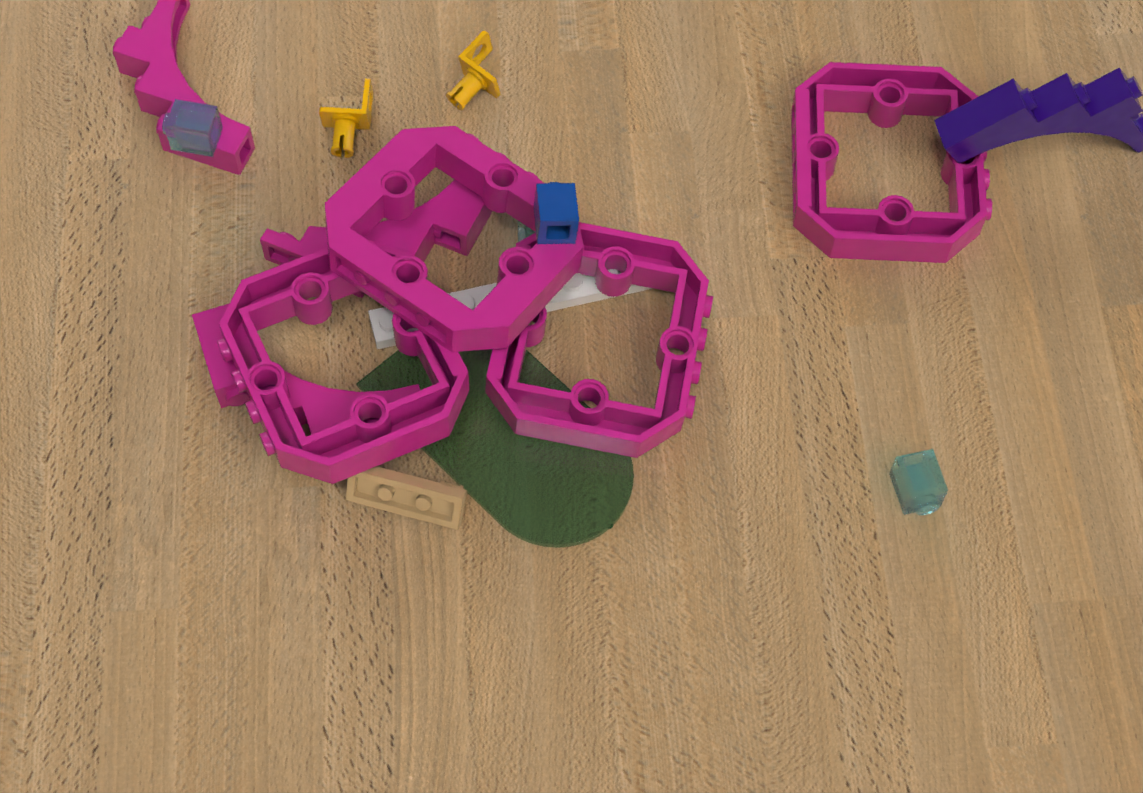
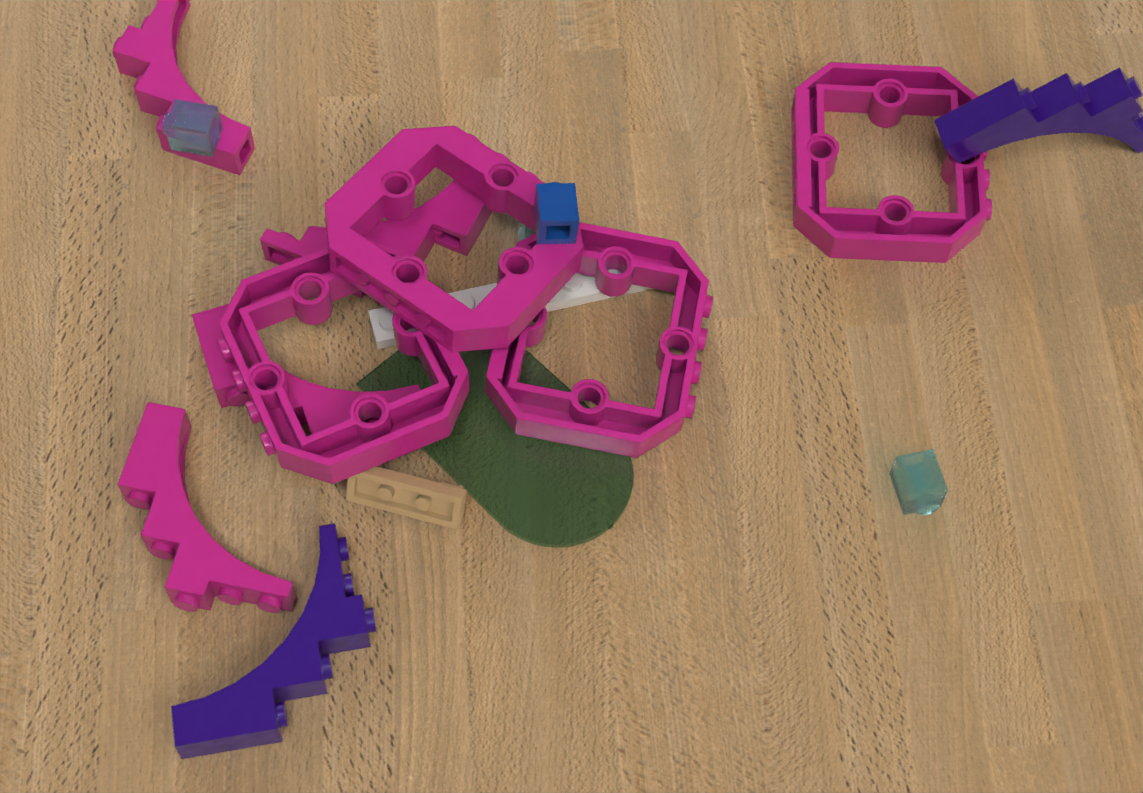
yellow bracket [319,78,374,158] -> none
yellow bracket [446,30,501,110] -> none
none -> dark pink arch [118,402,297,613]
none -> dark purple arch [171,523,376,759]

